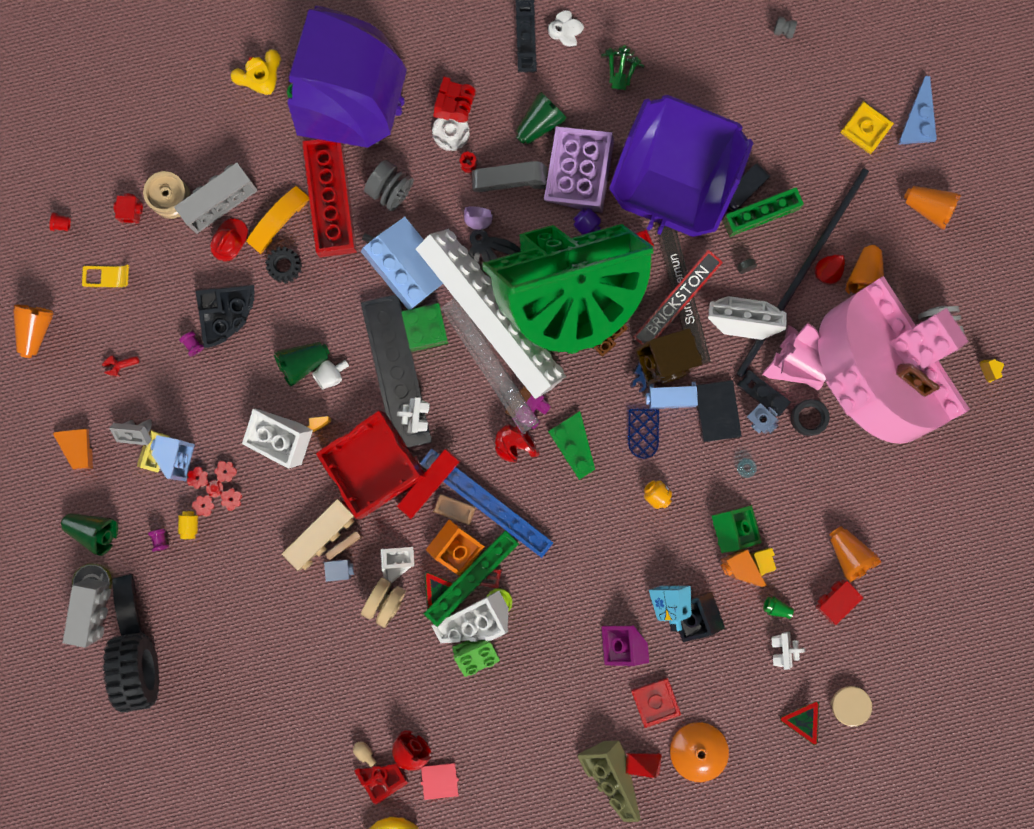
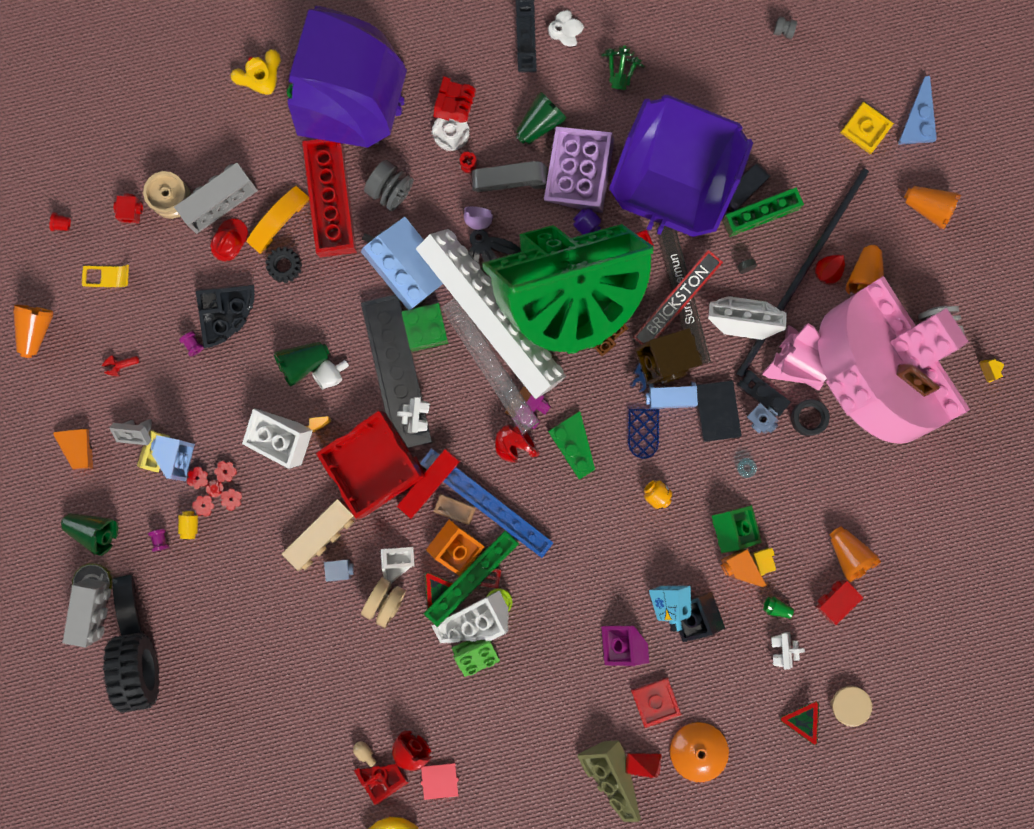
medium nougat tile [326,531,363,560] -> none

